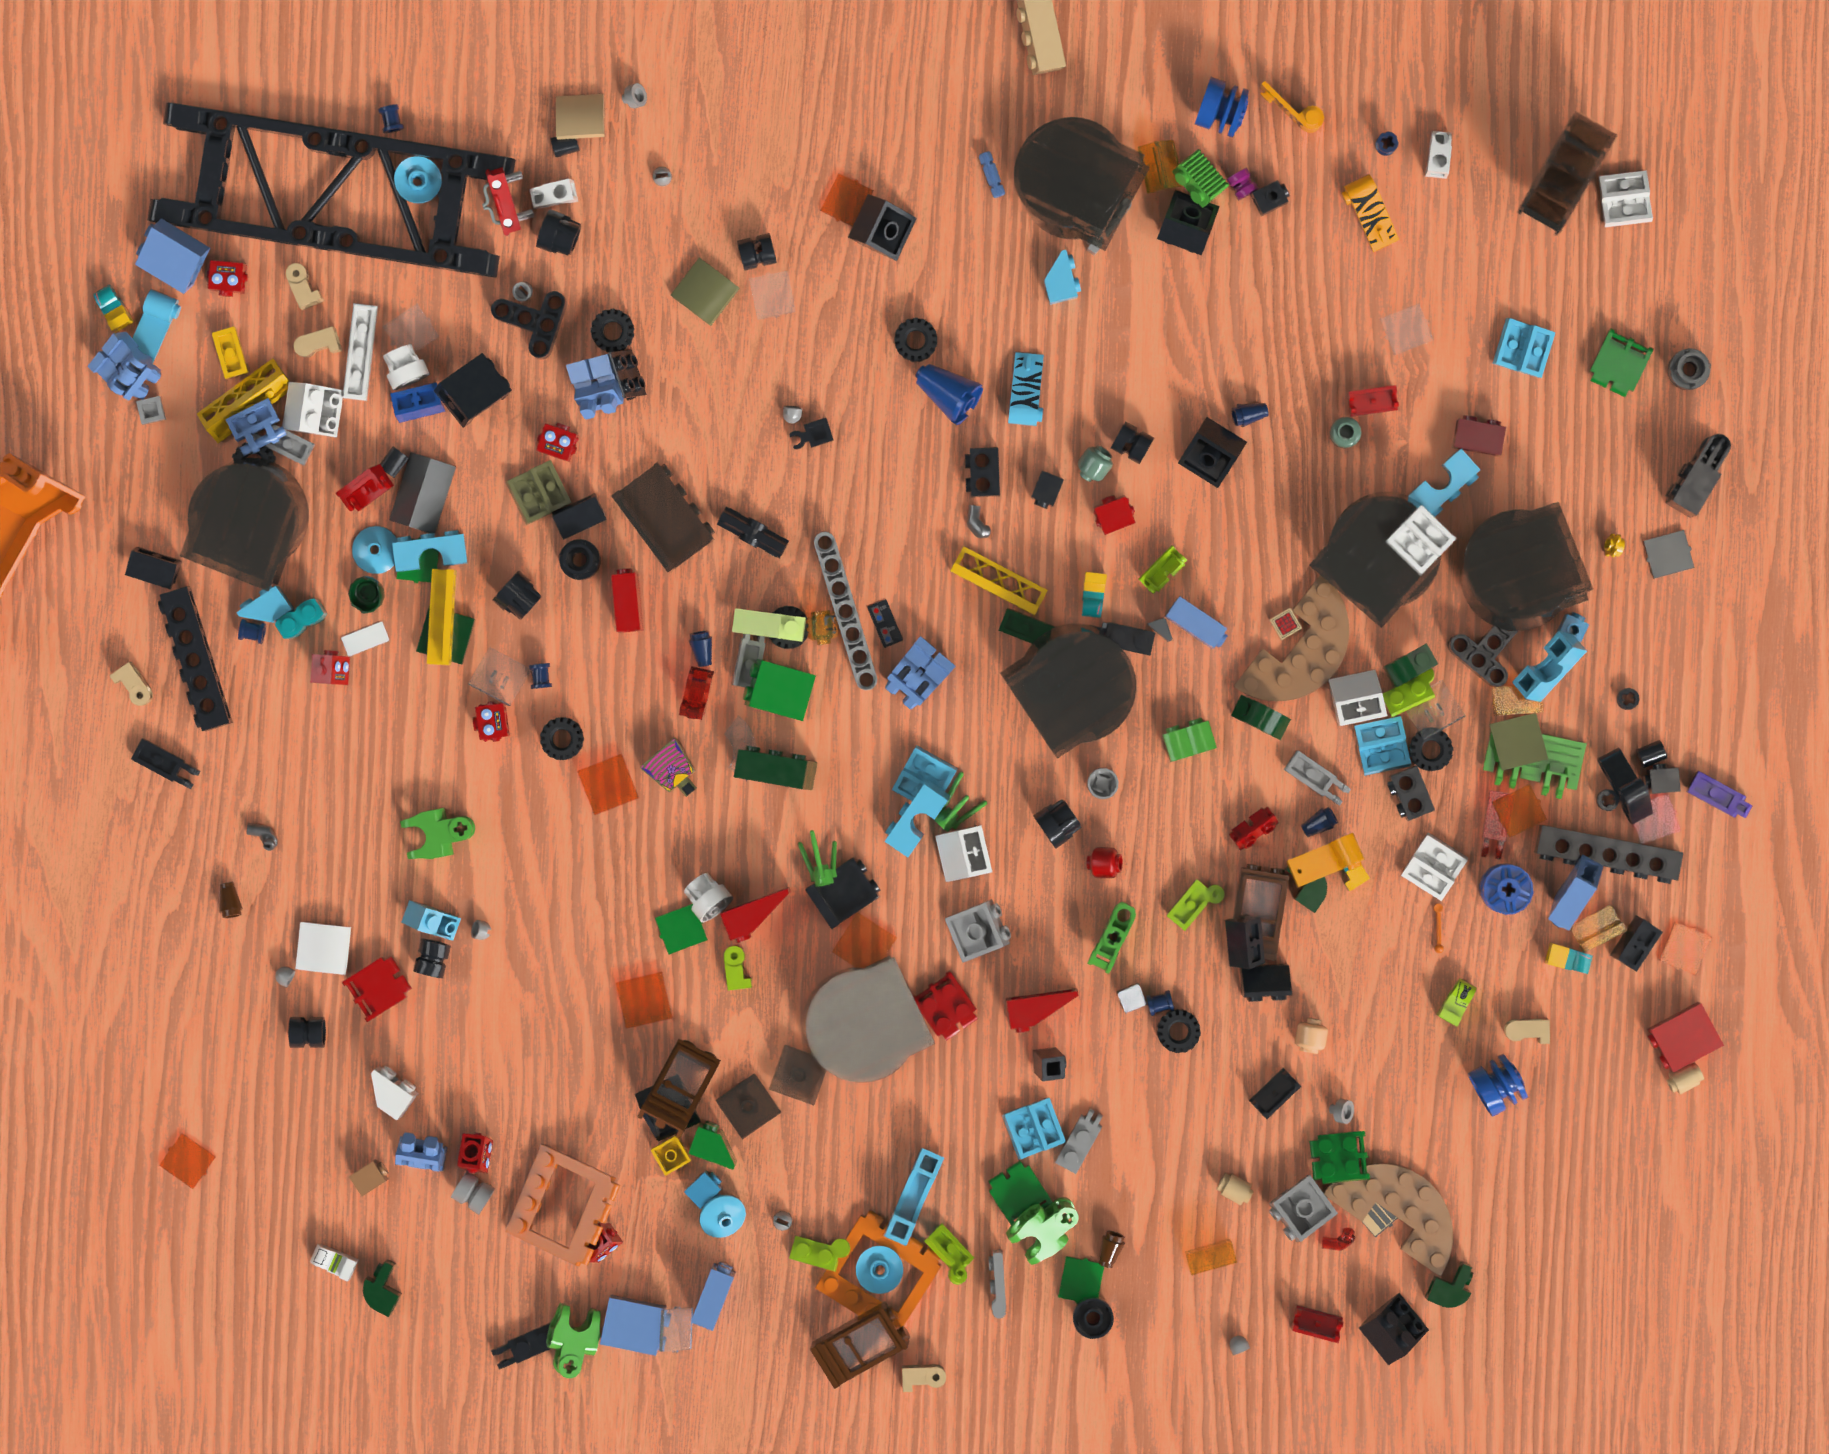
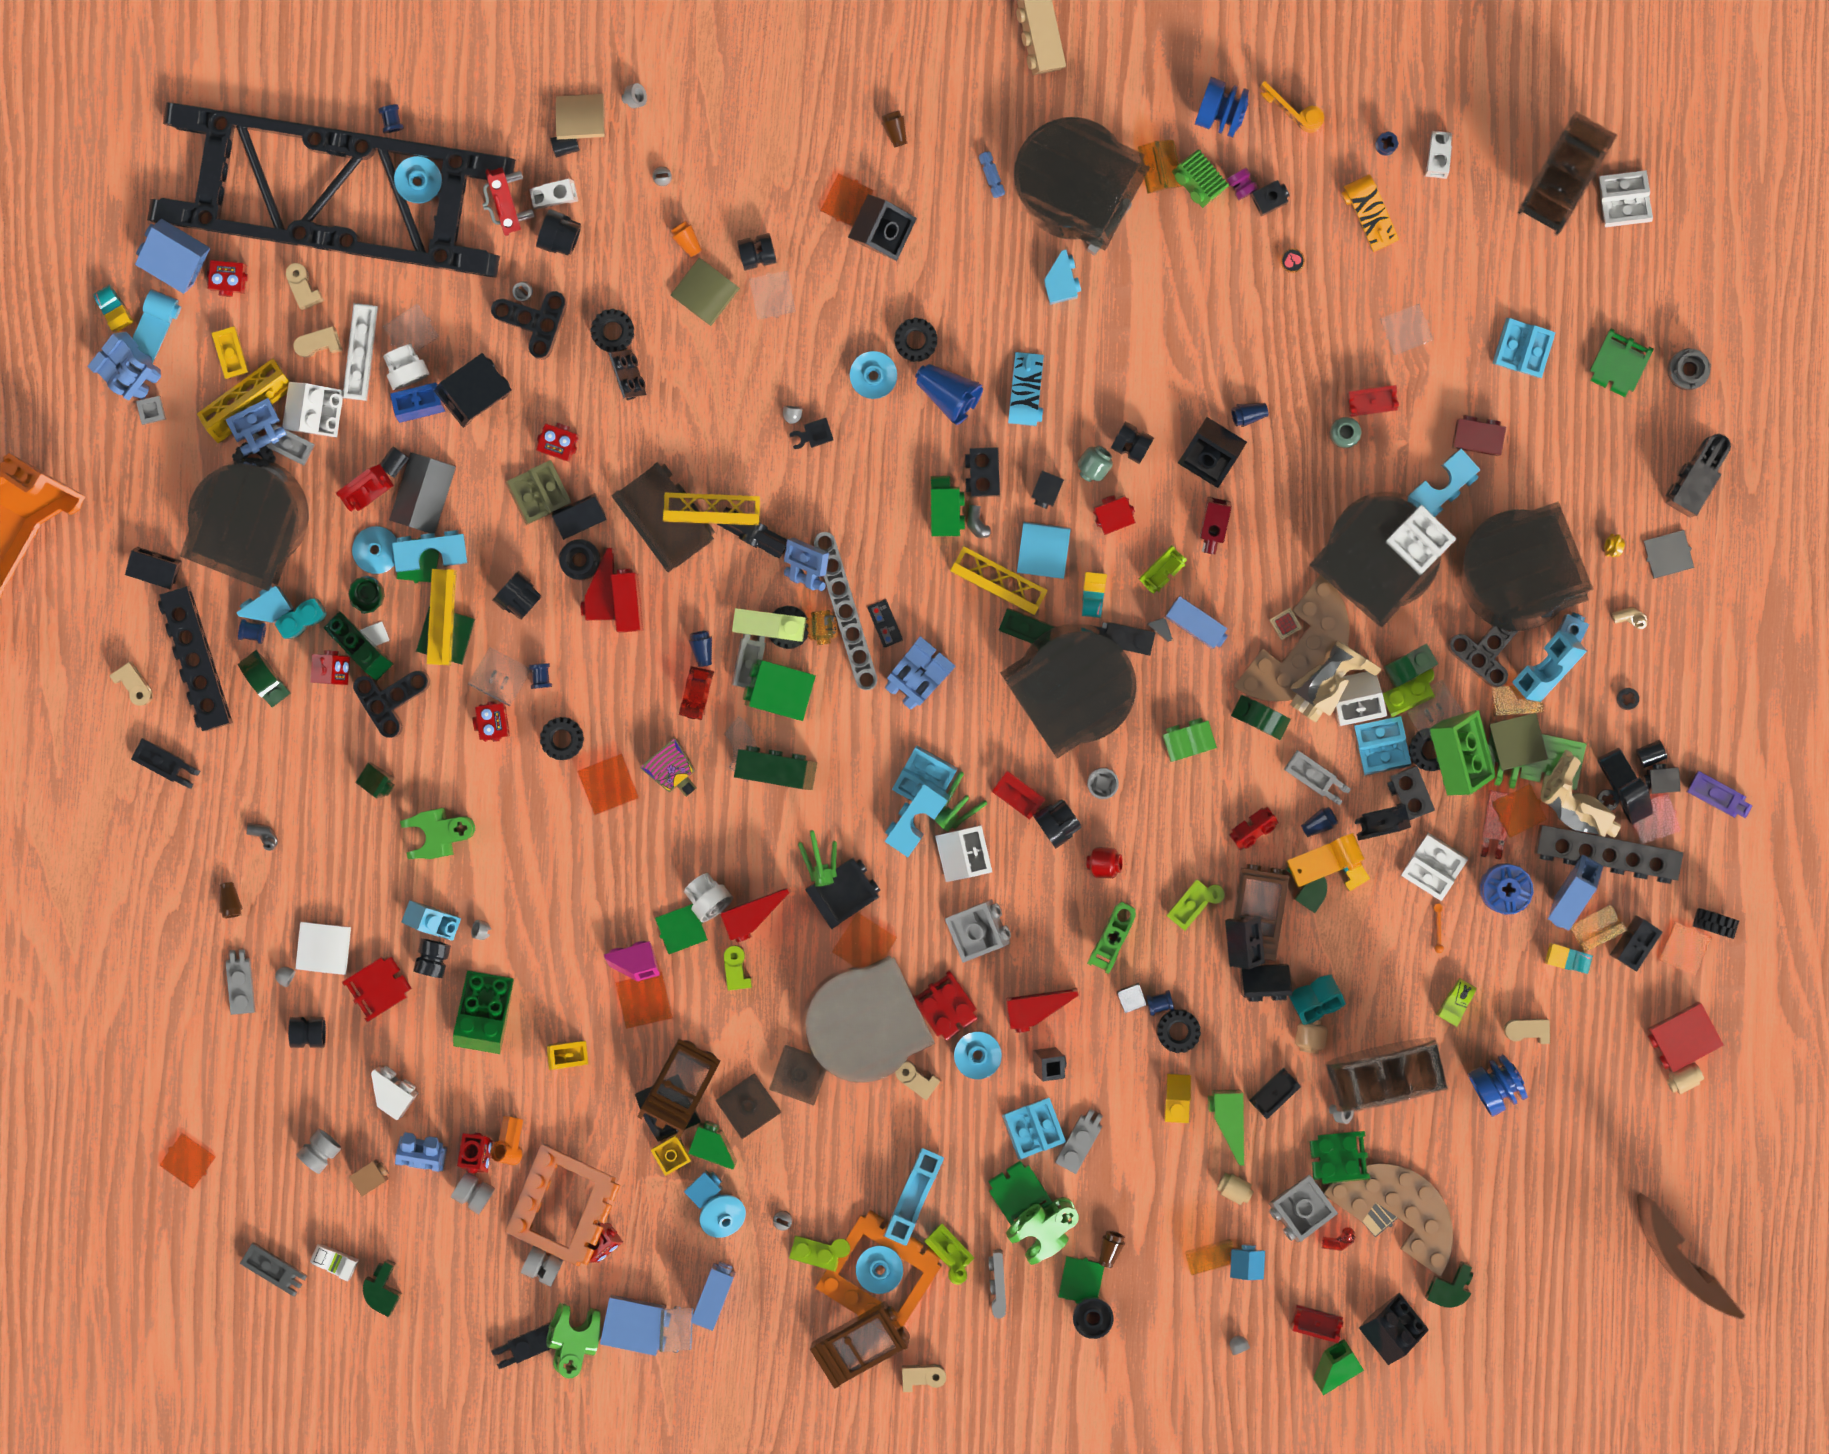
medium blue hips [566,354,624,420] -> none
black slope [1157,190,1220,256] -> none
none -> light grey hinge [226,949,256,1015]
none -> dark green brick [238,650,291,708]
none -> dark grey hinge [240,1242,307,1297]
none -> light grey wheel [296,1129,342,1174]
none -> dark green slope [324,611,393,681]
none -> black beam [353,671,430,738]
none -> dark green slope [355,762,395,798]
none -> green slope [453,971,514,1054]
none -> orange piece [491,1116,523,1166]
none -> light grey wheel [521,1246,564,1287]
none -> yellow slope [547,1041,588,1070]
none -> red slope [581,548,615,621]
none -> dark pink slope [604,941,660,981]
none -> yellow fence [663,492,760,525]
none -> orange cone [670,221,702,258]
none -> medium blue plate [784,538,829,591]
none -> medium azure dish [850,351,897,399]
none -> reddish brown cone [881,111,907,148]
none -> tan leg [895,1061,941,1100]
none -> green hinge [931,476,965,536]
none -> medium azure dish [954,1032,1002,1079]
none -> red hinge [991,771,1045,820]
none -> medium azure slope [1017,522,1071,579]
none -> yellow slope [1165,1074,1191,1123]
none -> dark red torso [1200,497,1232,554]
none -> bright green slope [1208,1090,1244,1166]
none -> dark azure brick [1230,1244,1265,1280]
none -> tile [1280,249,1305,273]
none -> teal brick [1289,974,1346,1025]
none -> tan hips [1290,640,1381,722]
none -> green slope [1313,1339,1364,1396]
none -> clear smoke brick [1325,1037,1449,1112]
none -> black hinge [1355,804,1411,841]
none -> bright green slope [1430,710,1496,796]
none -> tan hips [1541,750,1621,838]
none -> tan arm [1612,607,1648,629]
none -> reddish brown slope [1637,1193,1745,1319]
none -> black tyre [1692,908,1739,939]

